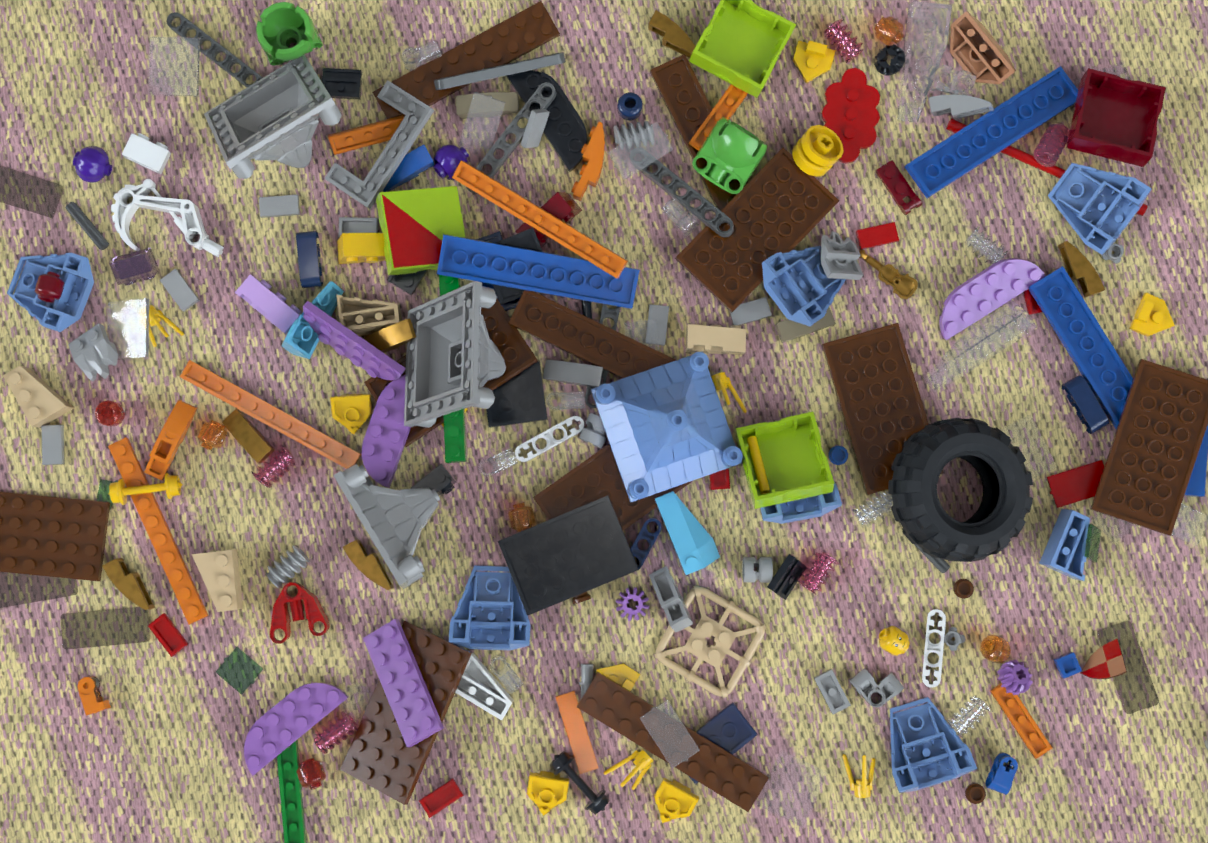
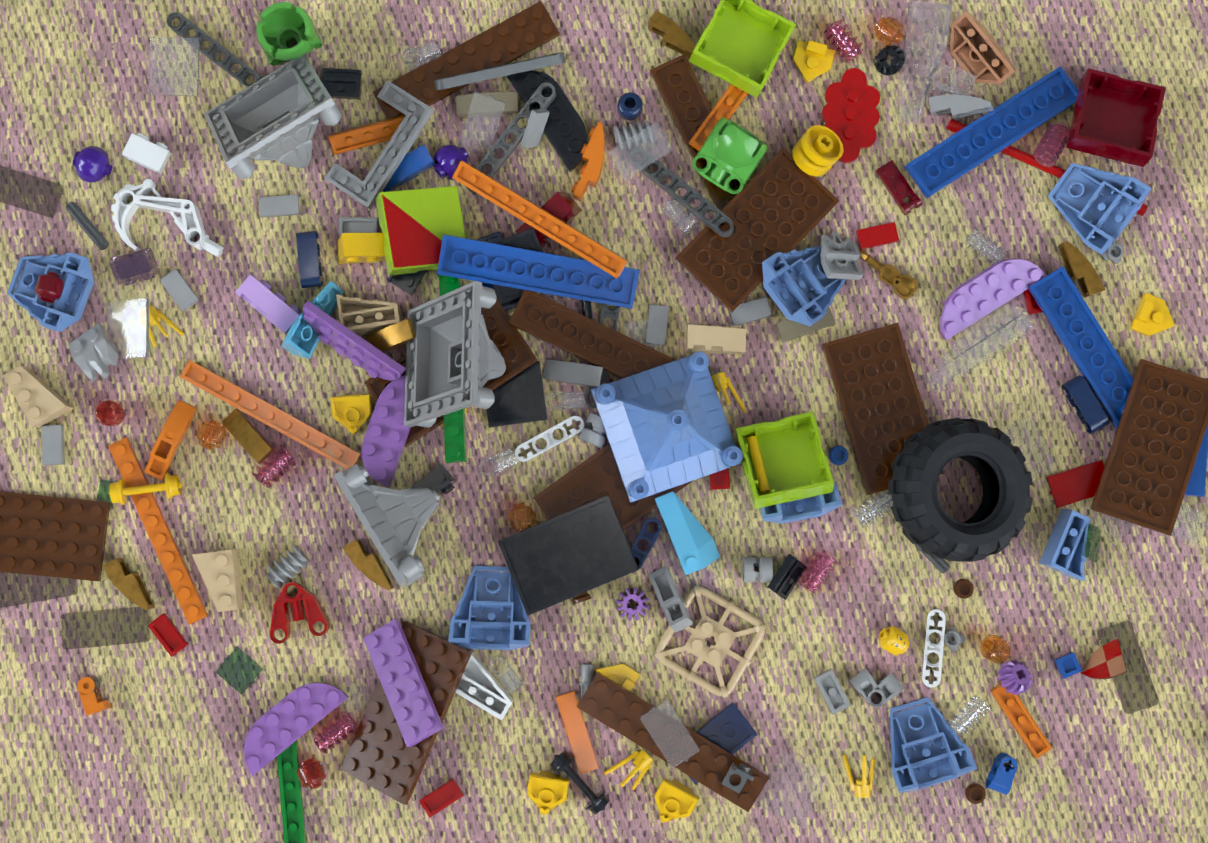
none -> dark grey bracket [722,762,754,793]

